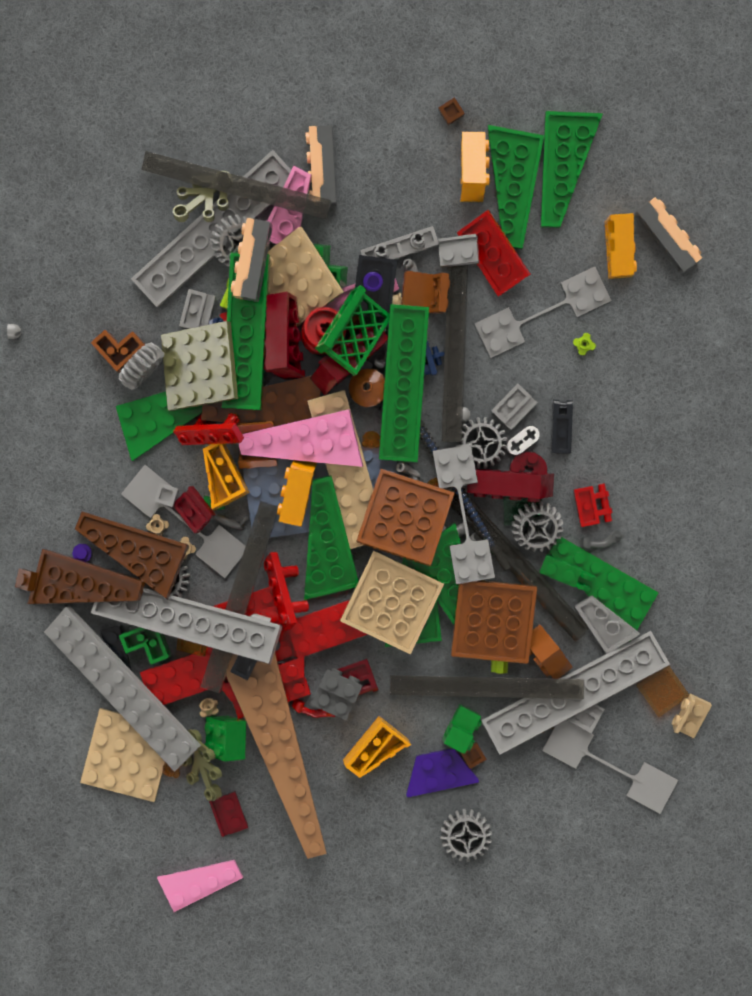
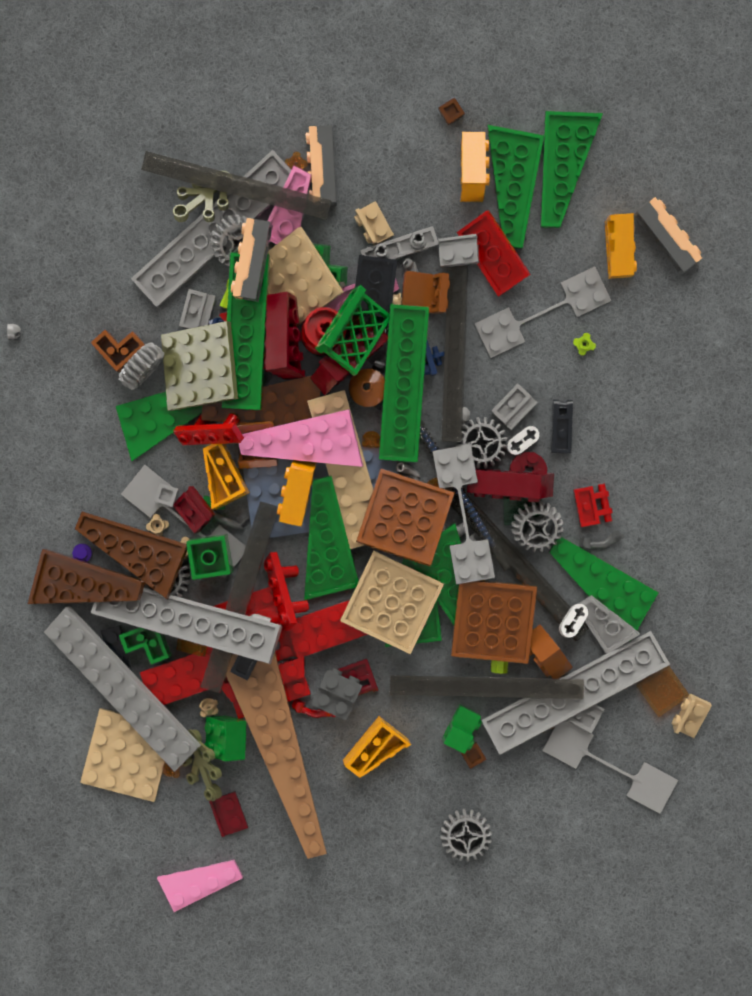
reddish brown plate [15,568,37,591] -> none
dark purple plate [363,272,383,292] -> none
dark purple wing [406,748,479,797] -> none
green hinge [539,554,596,592] -> none
none -> green brick [186,534,234,580]
none -> clear orange plate [285,152,308,170]
none -> tan bracket [354,201,394,246]
none -> white beam [559,604,588,638]

